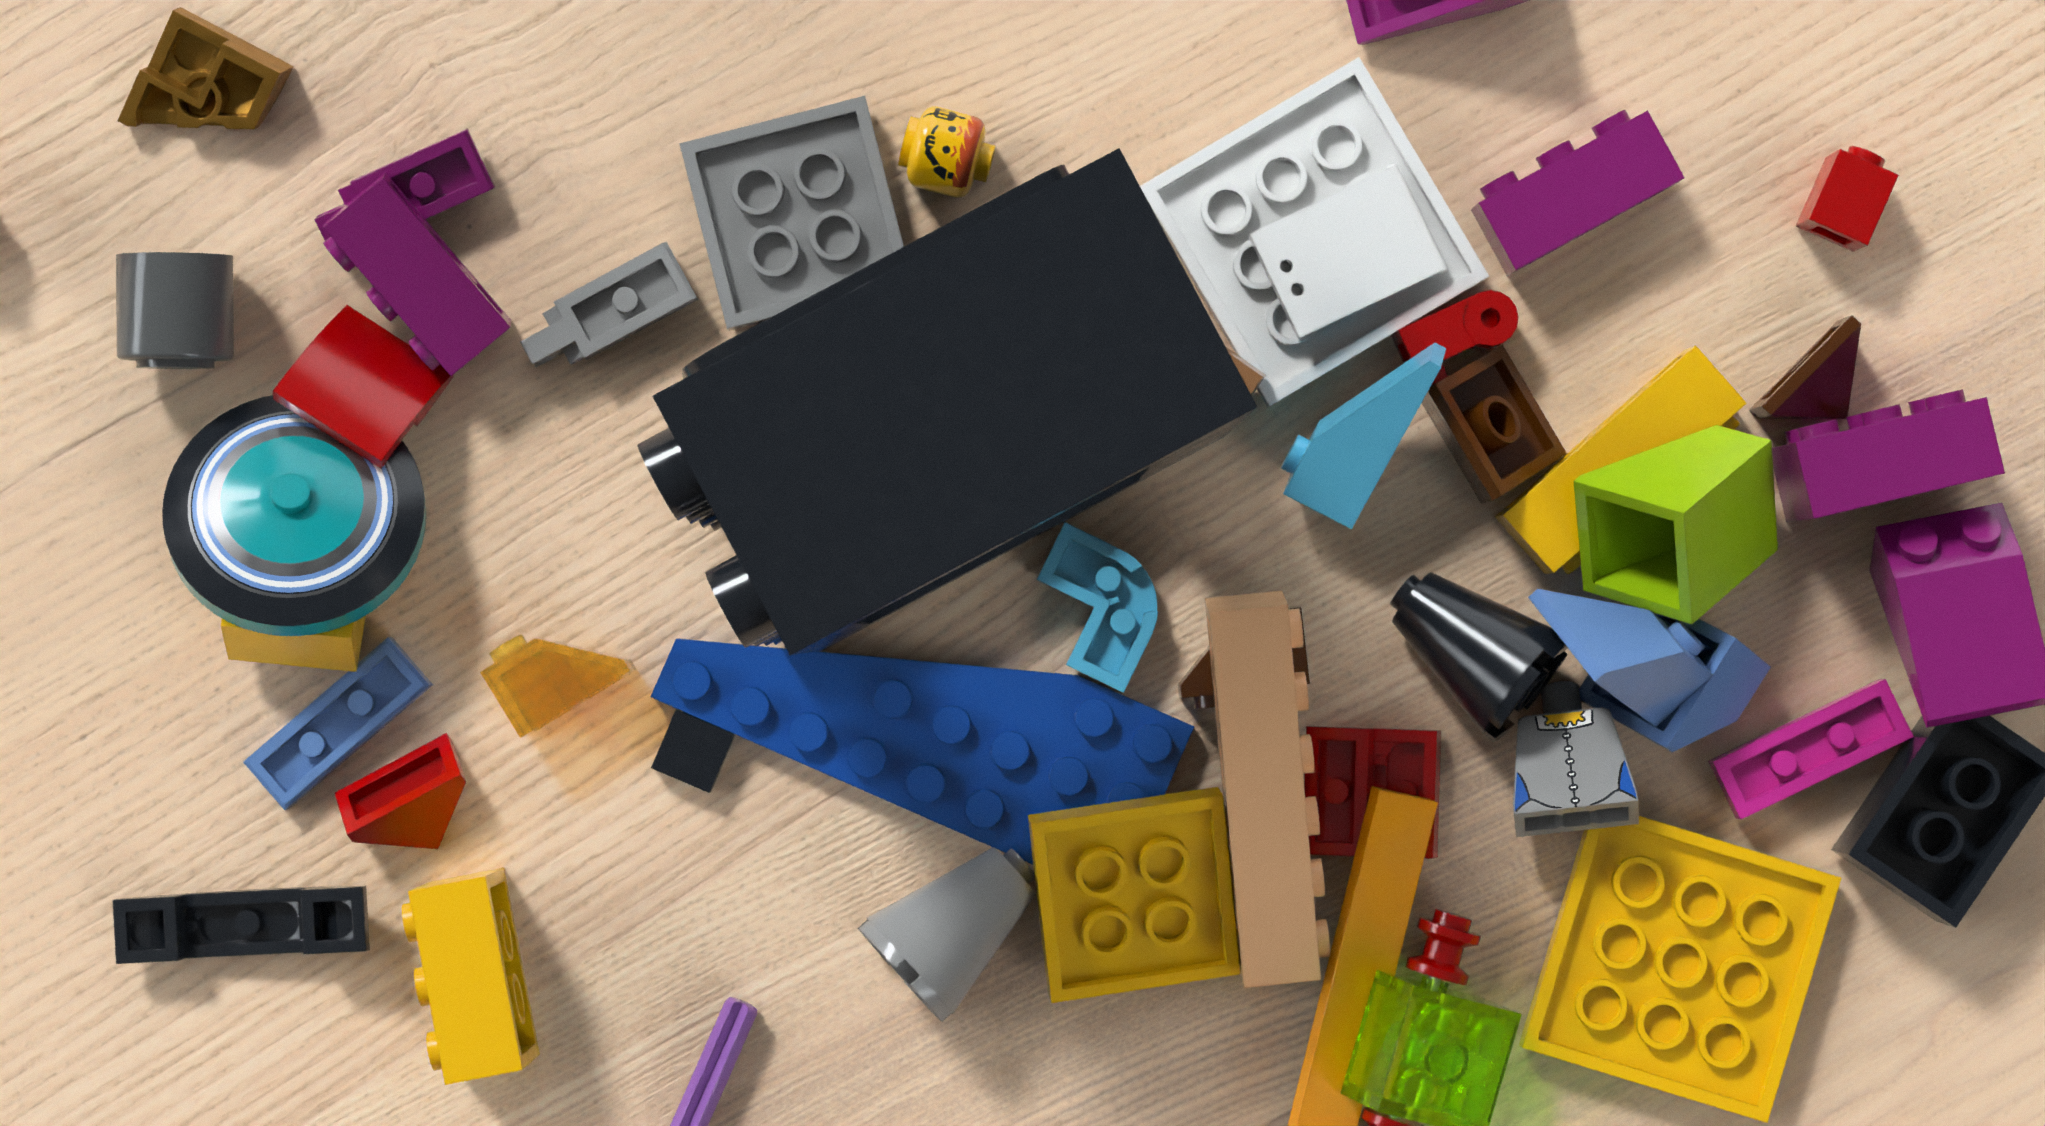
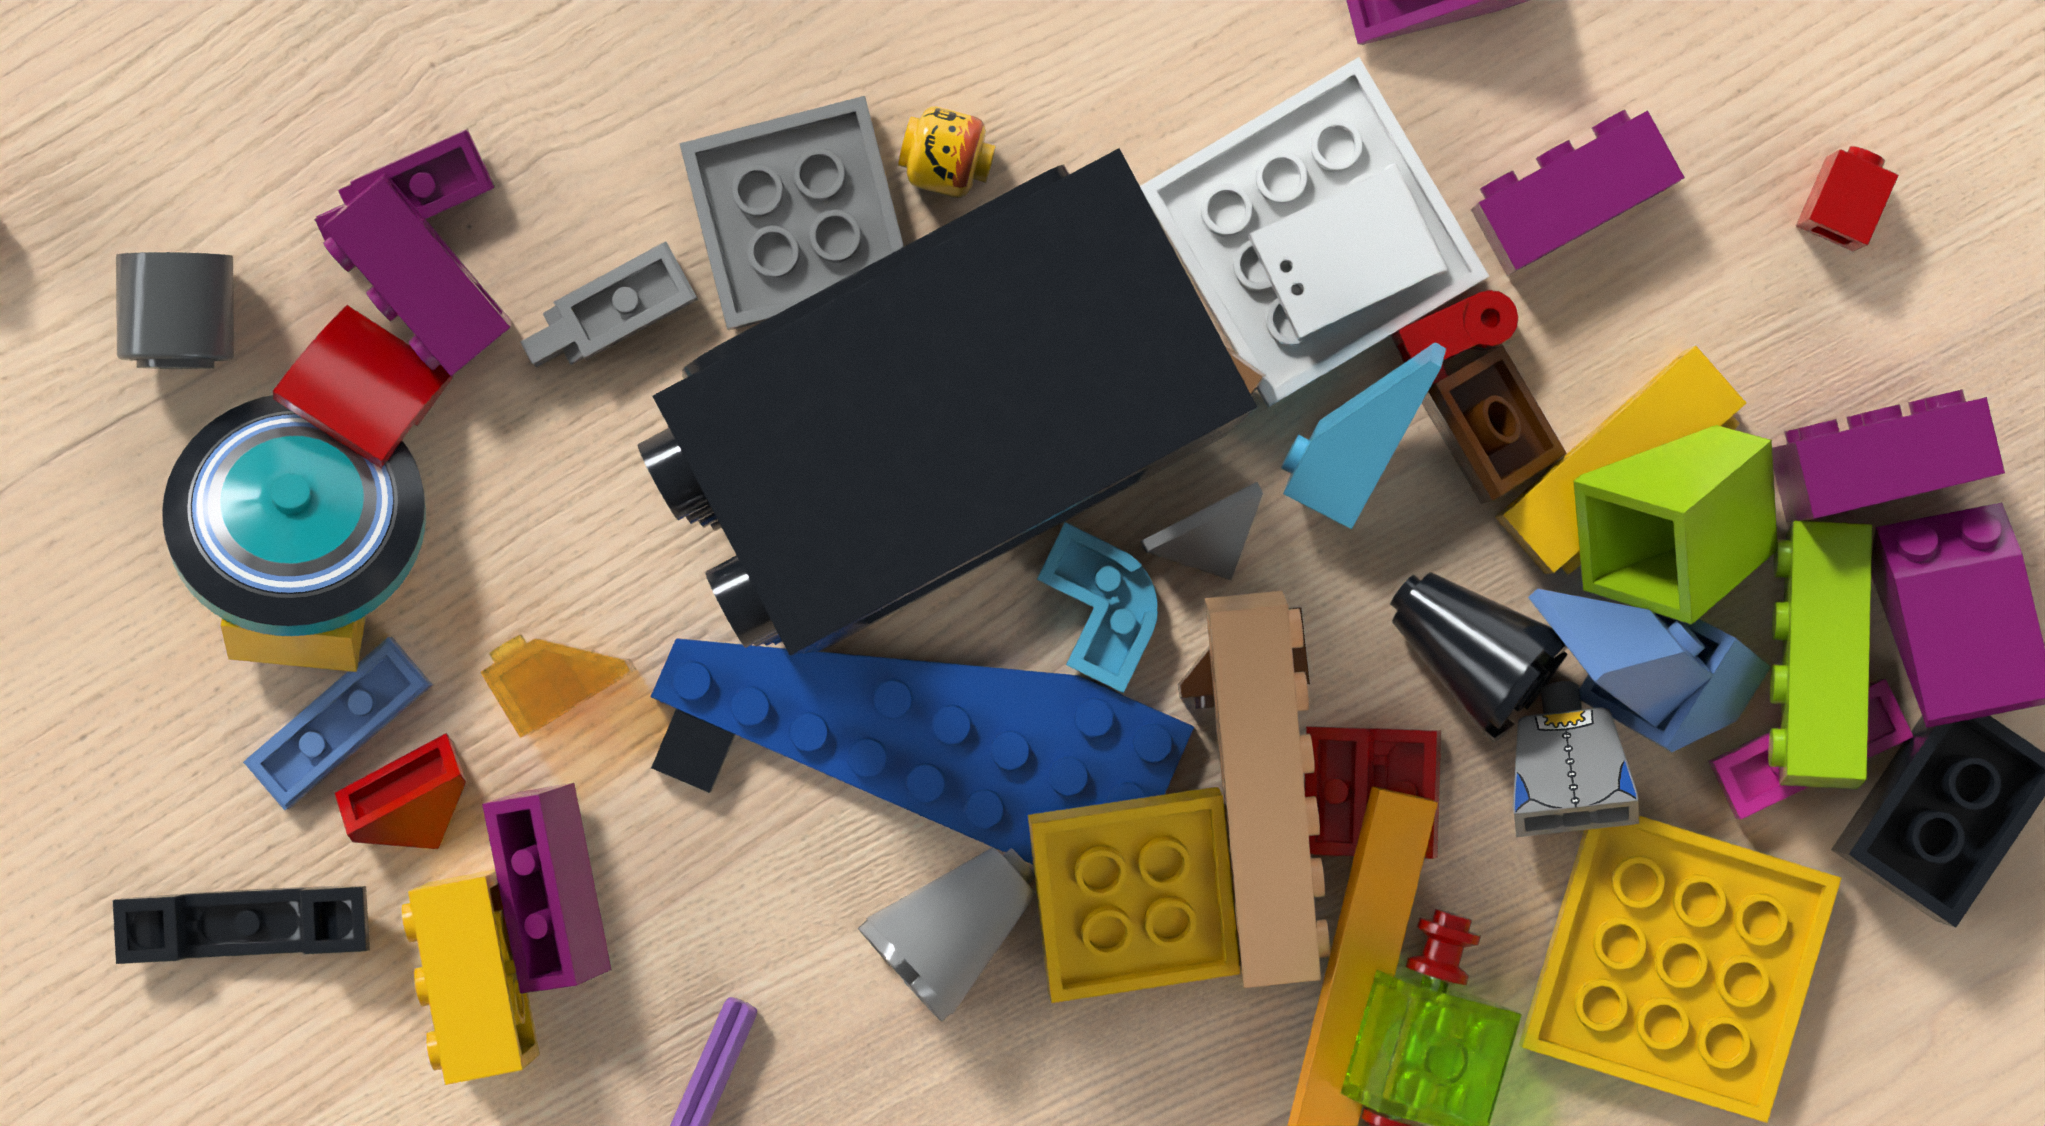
pearl gold slope [117,7,294,130] -> none
reddish brown slope [1749,315,1861,419] -> none
none -> magenta brick [482,783,612,994]
none -> light grey slope [1140,482,1263,580]
none -> lime brick [1768,521,1872,789]

